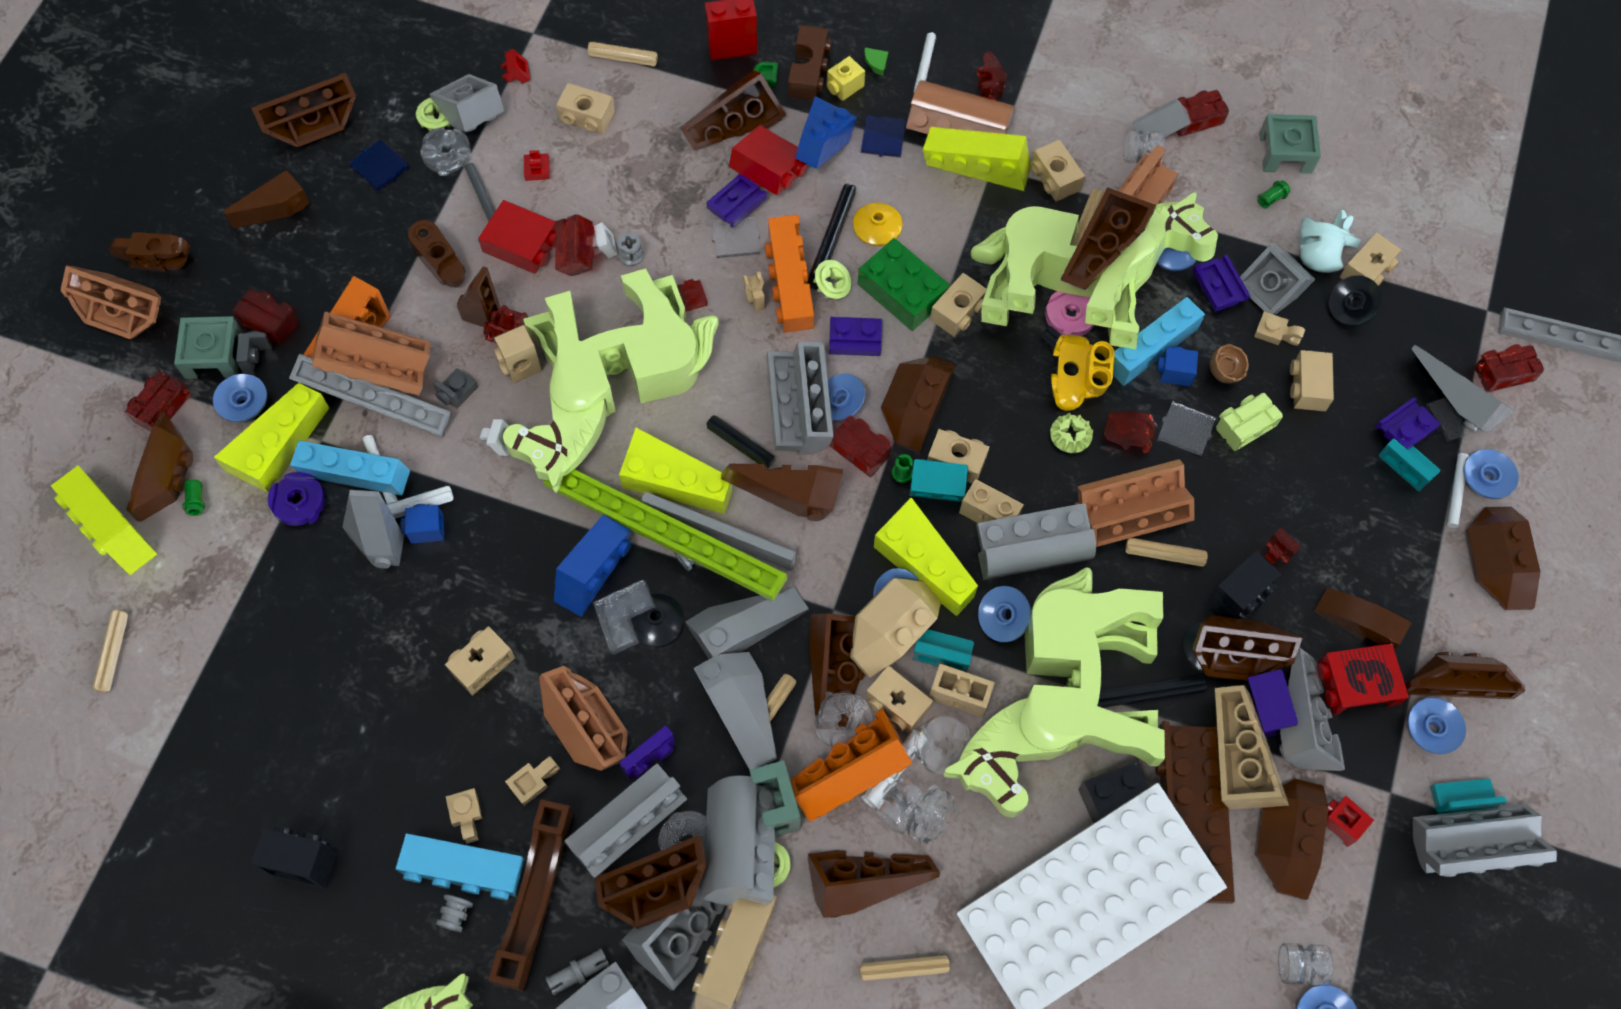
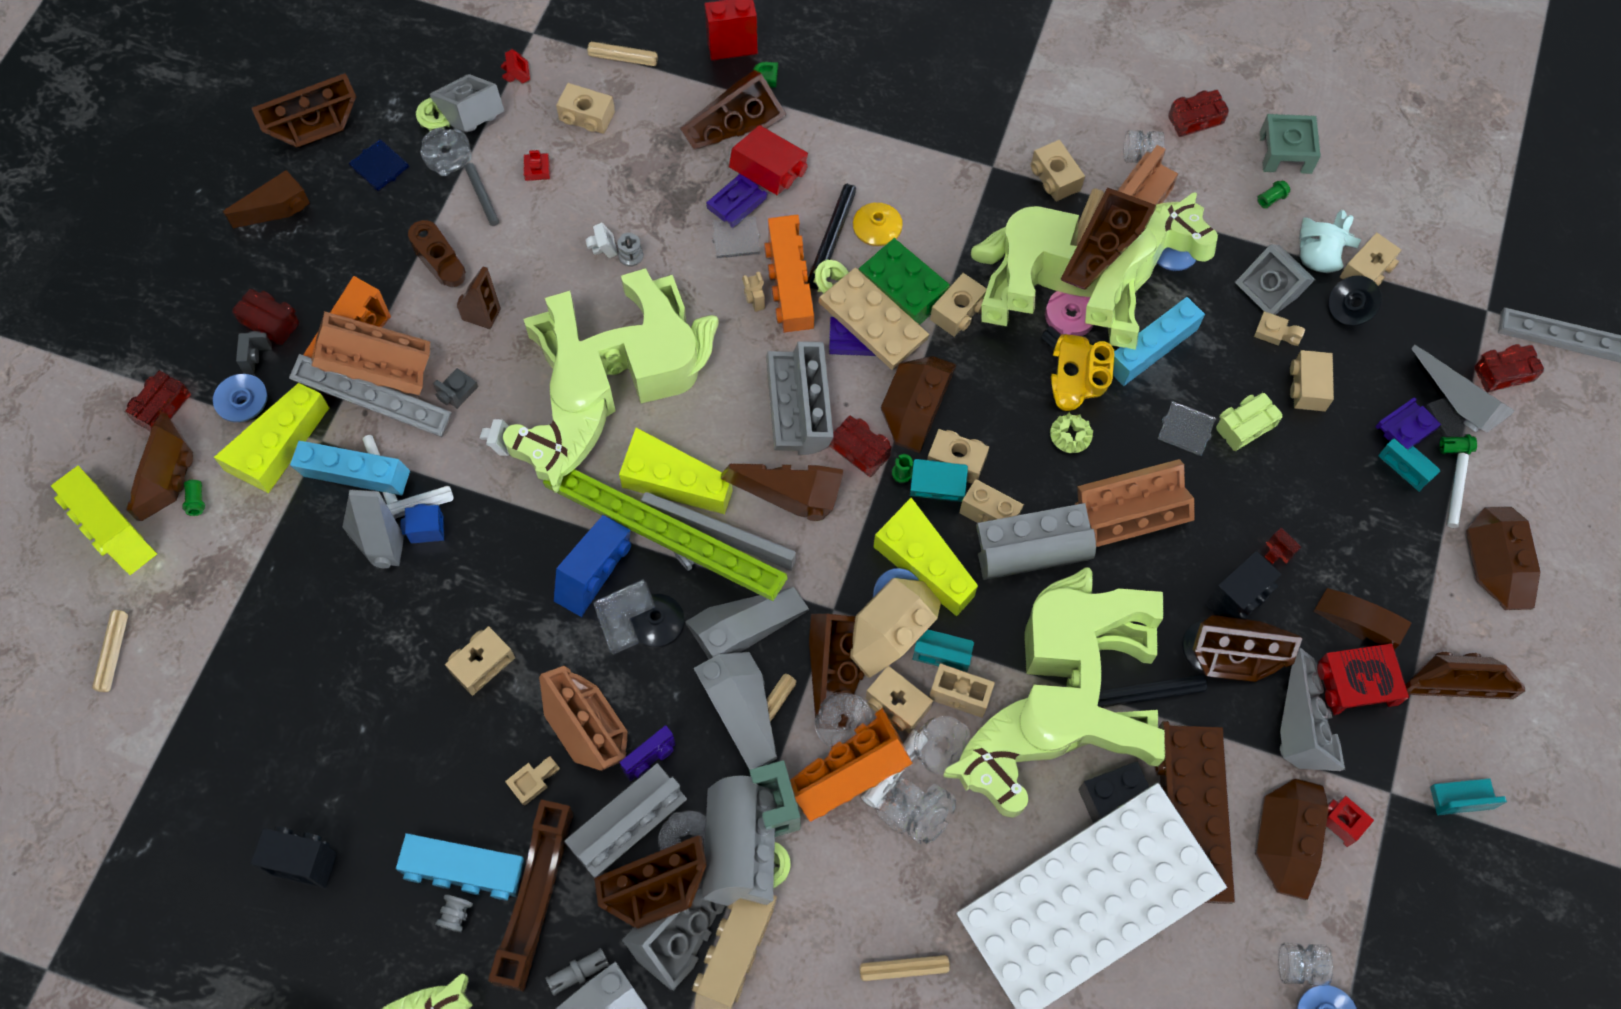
nougat wedge [61,266,161,339] -> none
reddish brown piece [109,232,191,272] -> none
sand green panel [174,316,243,379] -> none
dark purple plate [268,472,326,526] -> none
tan plate [446,788,483,844] -> none
red brick [478,200,560,274] -> none
clear red hand [483,305,528,344] -> none
tan brick [493,325,542,384] -> none
clear red brick [555,214,595,276] -> none
clear red tile [677,279,708,312] -> none
black axle [706,415,774,469] -> none
reddish brown arch [788,25,832,101] -> none
blue wedge [795,96,857,169] -> none
reddish brown wedge [808,850,940,918] -> none
light yellow brick [827,56,865,101] -> none
medium blue dish [828,374,865,422] -> none
clear blue piece [861,115,906,158] -> none
bright green tile [864,48,888,76] -> none
nougat brick [906,80,1015,134] -> none
white bar [914,33,936,93] -> none
neon yellow wedge [923,127,1031,191] -> none
clear red hand [977,51,1006,100] -> none
medium blue dish [978,586,1031,642] -> none
clear red hand [1104,411,1157,453] -> none
tan axle [1125,538,1208,566] -> none
light grey slope [1133,99,1190,145] -> none
blue brick [1156,347,1198,386] -> none
dark purple plate [1192,255,1250,312] -> none
medium nougat hair [1209,344,1249,384] -> none
tan wedge [1215,685,1289,810] -> none
dark purple panel [1248,669,1298,738] -> none
medium blue dish [1407,698,1466,754] -> none
light grey brick [1413,804,1557,877] -> none
medium blue dish [1464,449,1519,499] -> none
none -> tan plate [819,267,929,370]
none -> green pin [1439,434,1477,455]

